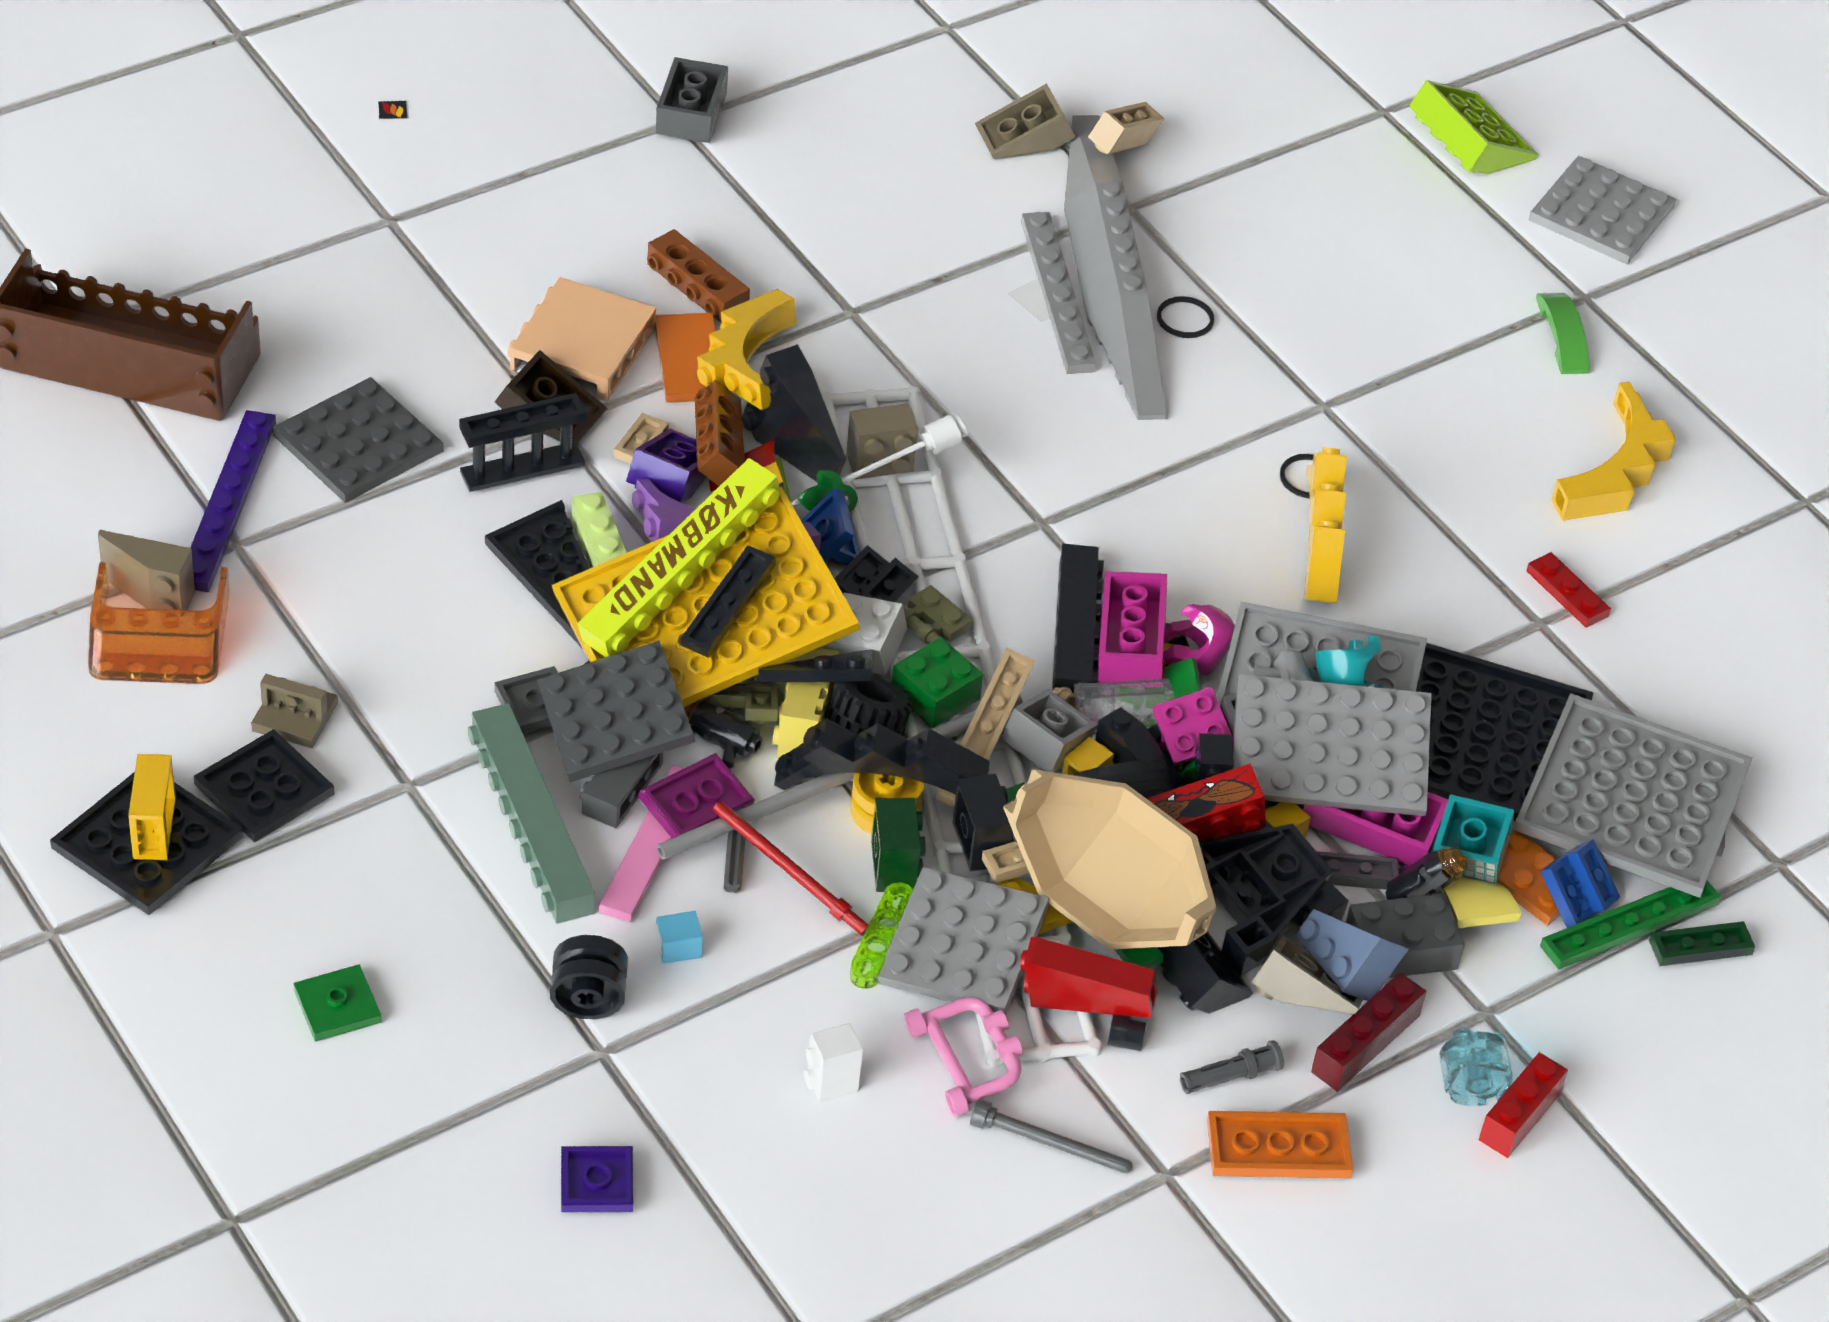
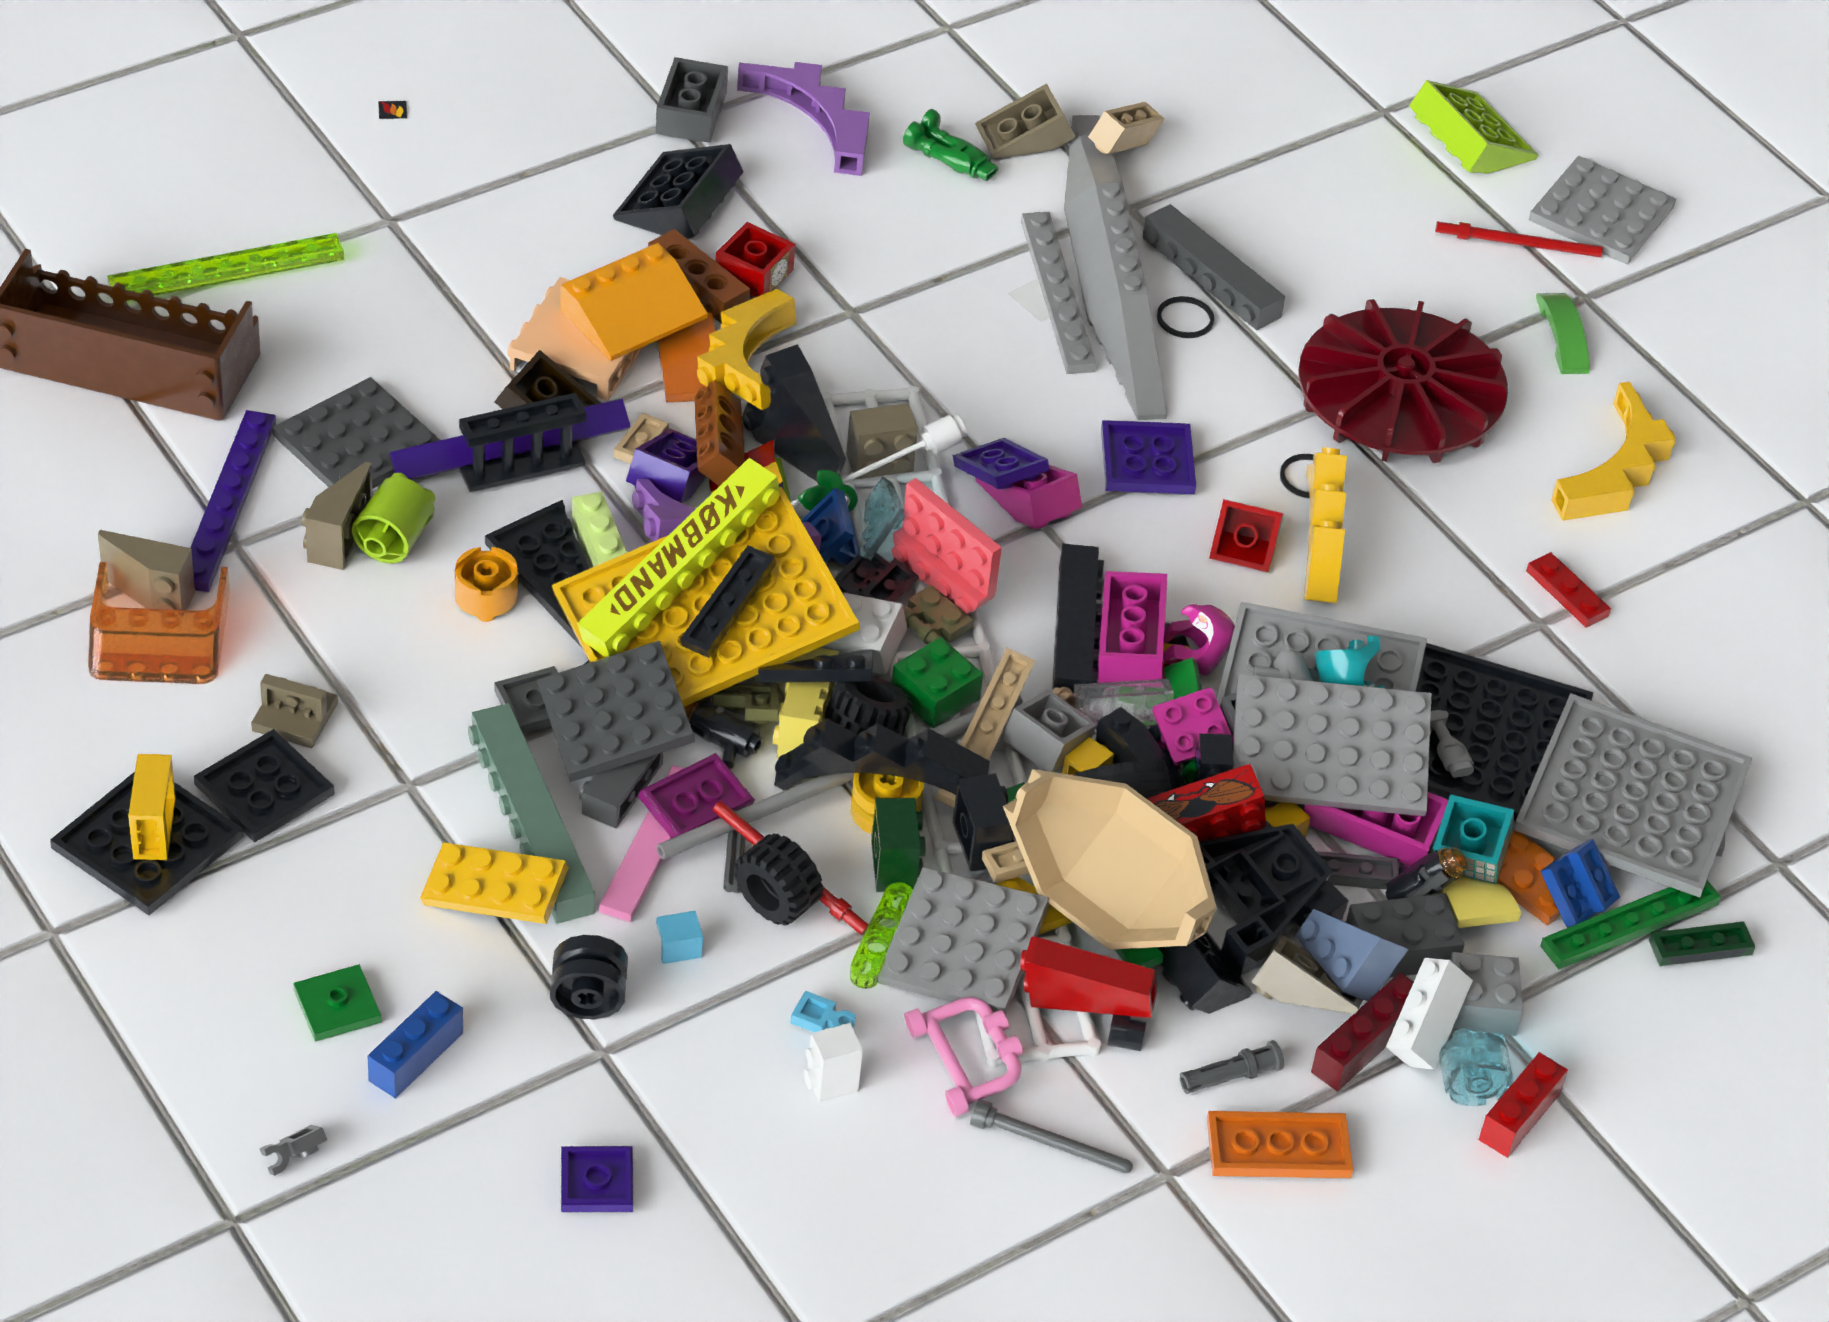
none -> clear neon green plate [107,233,344,301]
none -> flat silver plate [259,1125,327,1176]
none -> dark tan slope [302,462,373,570]
none -> lime cylinder [352,473,436,564]
none -> blue brick [367,991,463,1099]
none -> dark purple tile [390,398,631,480]
none -> yellow plate [420,842,569,924]
none -> light orange brick [455,547,518,622]
none -> light orange slope [561,243,708,361]
none -> black slope [613,144,744,239]
none -> red brick [715,222,795,298]
none -> black tyre [734,833,823,926]
none -> medium lavender arch [737,62,870,176]
none -> medium azure plate [790,991,856,1032]
none -> clear light blue wing [860,476,905,561]
none -> coral plate [891,478,1002,615]
none -> green piece [903,109,999,181]
none -> dark purple plate [952,438,1049,489]
none -> dark pink slope [975,465,1082,529]
none -> dark purple plate [1101,420,1196,494]
none -> dark grey brick [1142,204,1286,331]
none -> red slope [1209,499,1284,572]
none -> dark red piece [1298,299,1508,463]
none -> white brick [1386,958,1473,1070]
none -> light grey piece [1430,710,1474,778]
none -> red bar [1435,221,1603,258]
none -> light grey brick [1450,952,1523,1036]

